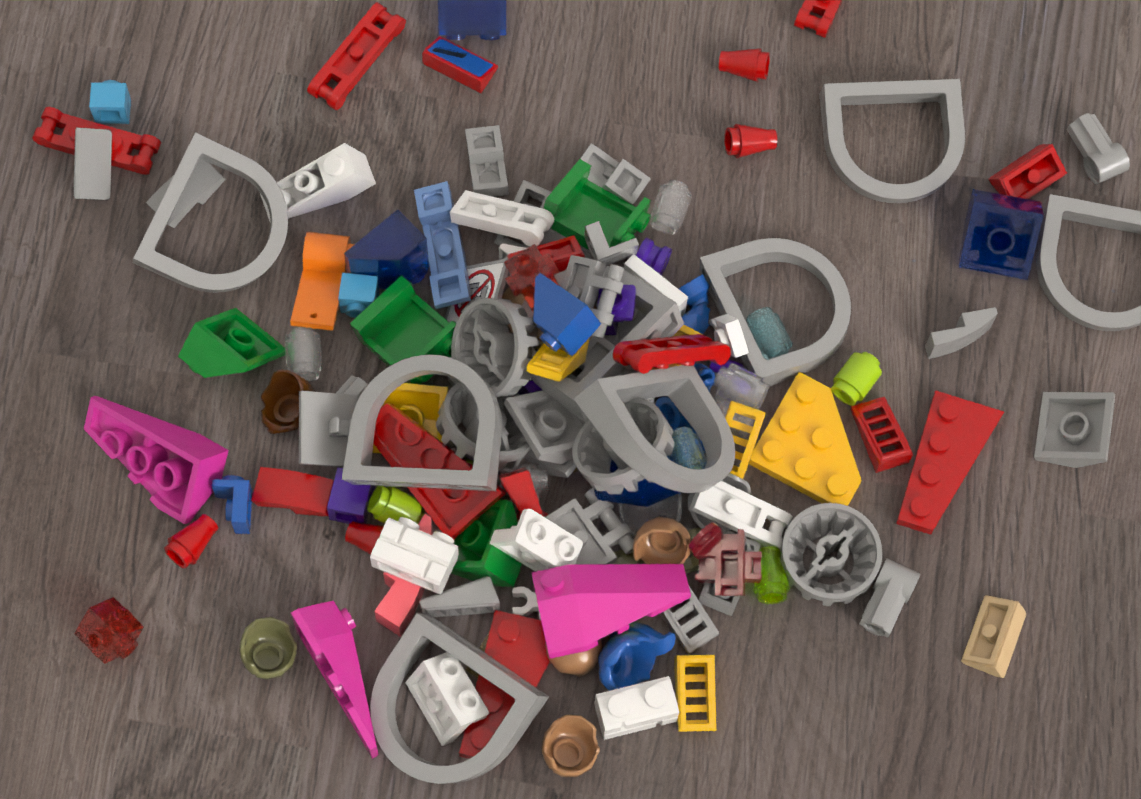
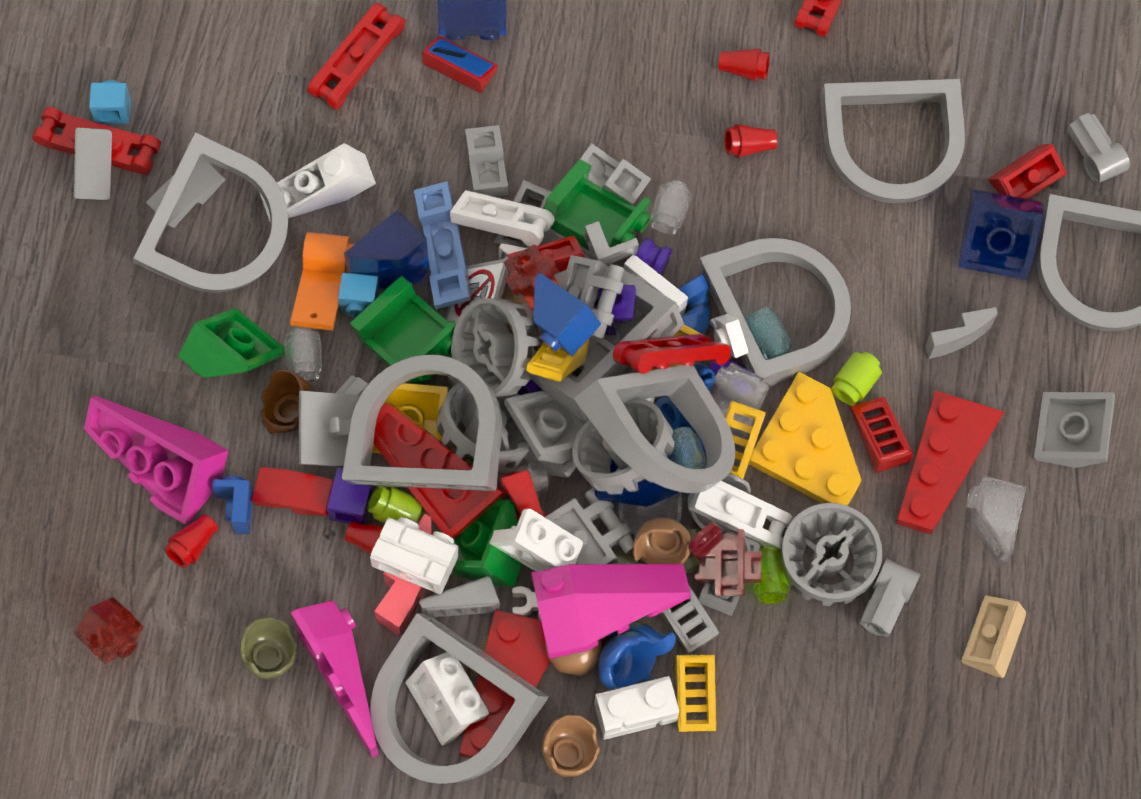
none -> clear slope [966,476,1026,565]

